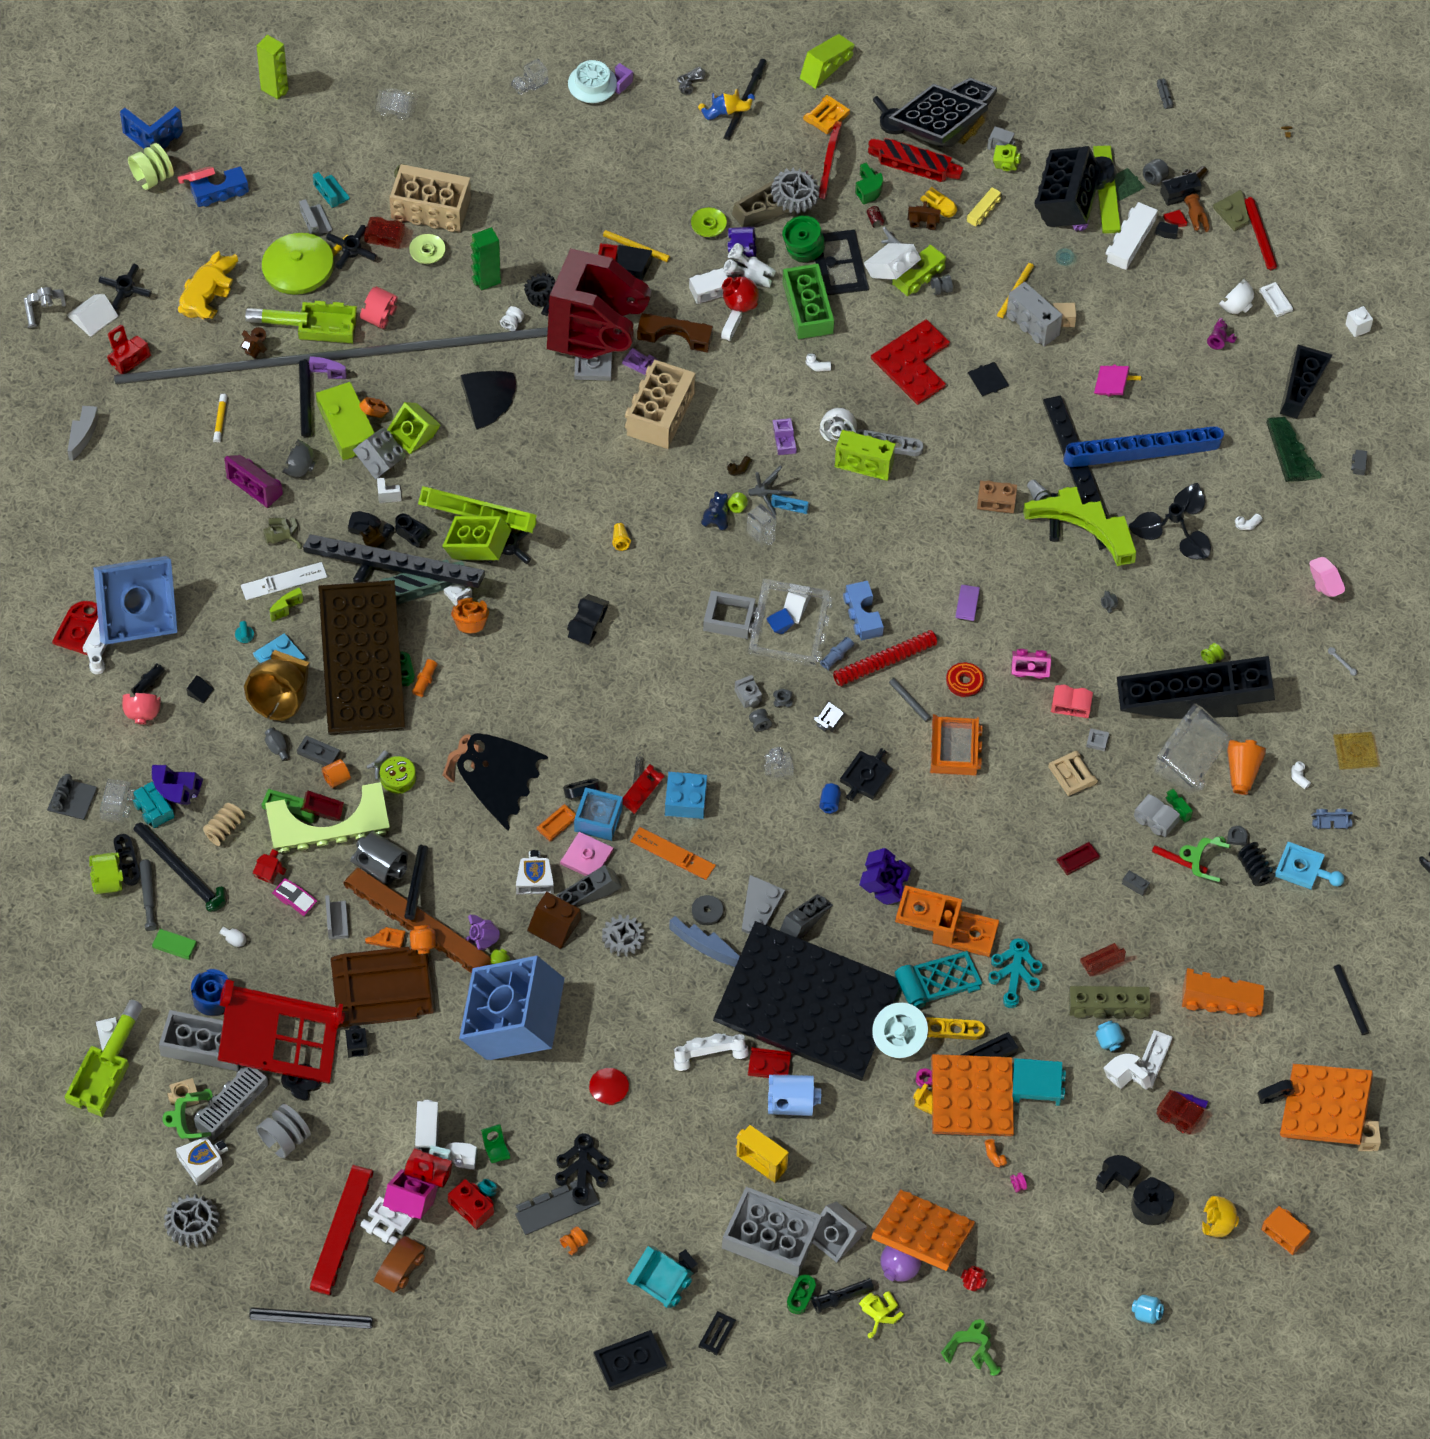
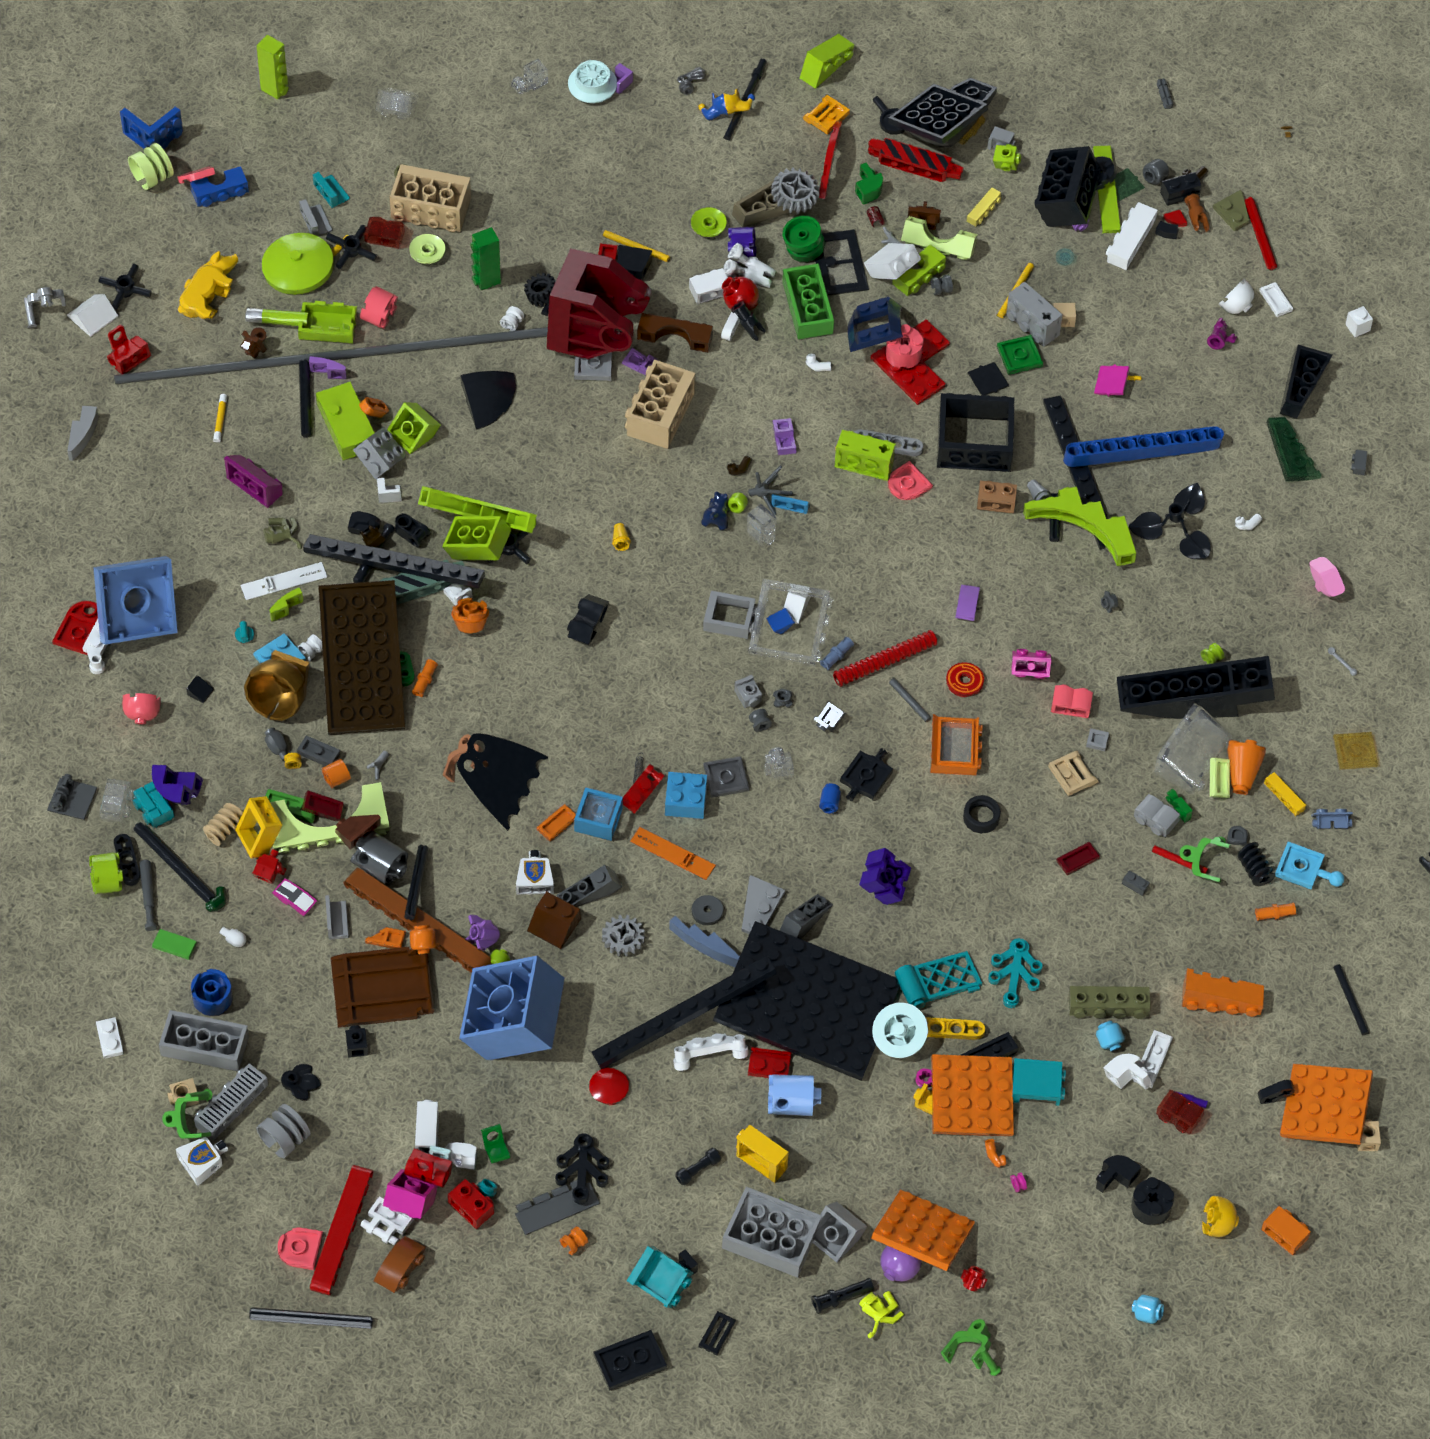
lime piece [64,1000,143,1117] -> none
black pin [131,663,165,695] -> none
light grey gear [164,1193,220,1248] -> none
red door [217,979,345,1084] -> none
dark grey cylinder [282,439,316,477] -> none
lime head [380,756,416,794] -> none
bright pink plate [560,832,613,876] -> none
black beam [563,778,601,798] -> none
green plate [787,1275,816,1314] -> none
white cylinder [820,408,857,442] -> none
medium blue arch [843,581,884,641] -> none
orange bracket [895,885,999,957] -> none
yellow arm [920,186,957,218] -> none
clear red panel [1080,943,1126,977] -> none
white arm [1291,761,1311,790] -> none
none -> yellow window [235,796,282,858]
none -> coral tile [277,1227,323,1270]
none -> yellow bush [284,753,302,769]
none -> white wheel [298,634,323,661]
none -> copper slope [335,815,381,850]
none -> black plate [592,956,777,1069]
none -> black piece [675,1148,721,1185]
none -> flat silver tile [703,756,749,798]
none -> black piece [731,301,766,341]
none -> dark blue wedge [848,297,903,352]
none -> coral brick [886,324,923,369]
none -> coral tile [888,461,933,500]
none -> yellowish green arch [901,216,978,260]
none -> black window [937,393,1015,472]
none -> black tyre [963,795,1001,834]
none -> green plate [996,335,1043,375]
none -> yellowish green tile [1210,758,1230,798]
none -> orange pin [1255,902,1296,921]
none -> yellow piece [1264,772,1306,816]

